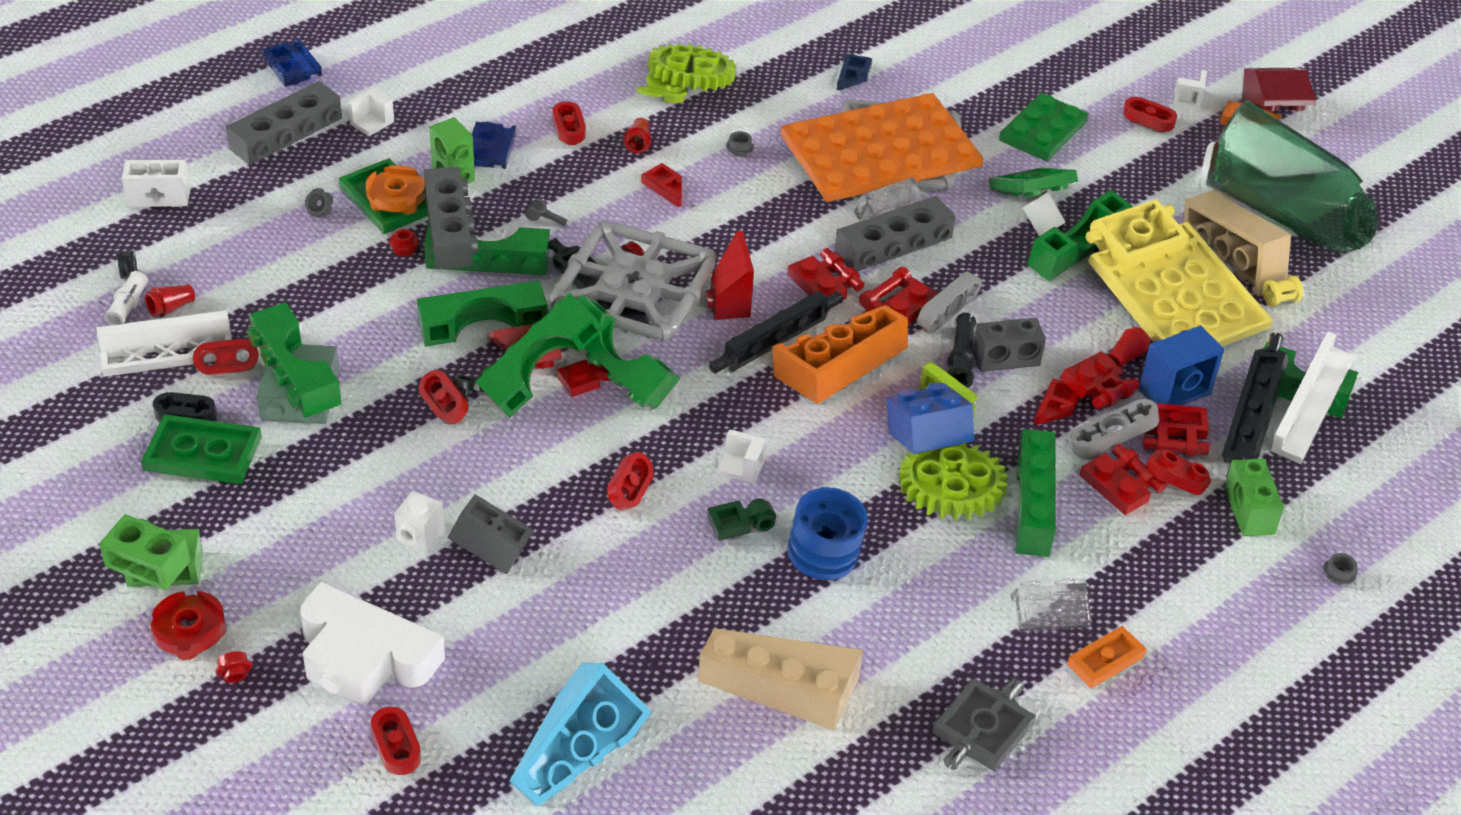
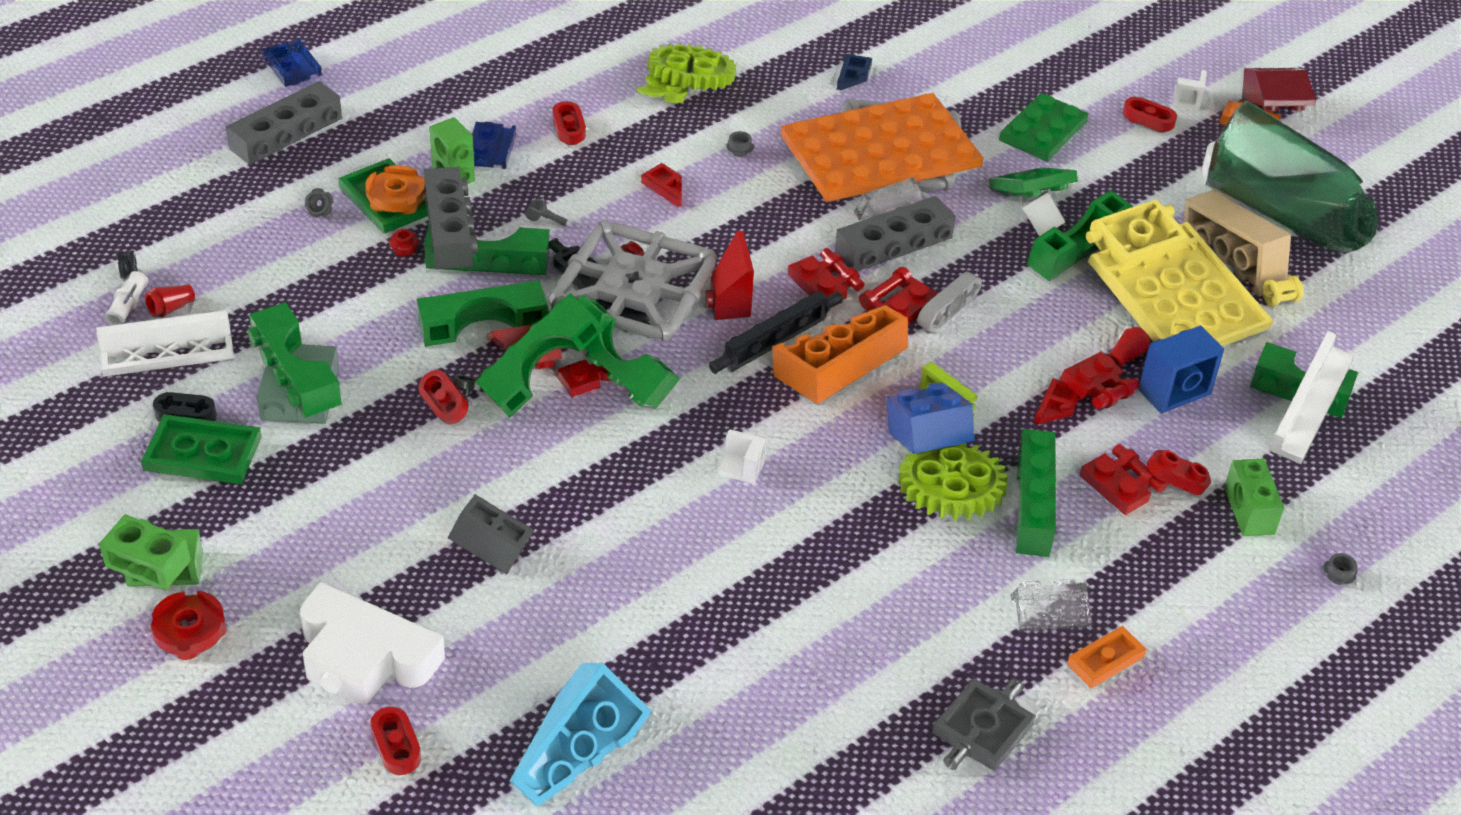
white brick [121,159,191,207] -> none
red plate [193,339,259,375] -> none
red plate [215,651,252,683] -> none
white panel [348,87,394,136] -> none
white brick [394,490,445,553] -> none
red plate [607,452,654,511] -> none
red cone [623,118,651,154] -> none
tan wedge [698,628,863,730] -> none
dark green plate [707,498,776,541] -> none
blue wheel [787,487,868,580] -> none
black pin [947,313,976,388] -> none
dark grey brick [972,318,1046,372] -> none
light grey beam [1070,399,1159,458] -> none
red plate [1142,403,1210,457] -> none
black plate [1222,332,1289,479] -> none

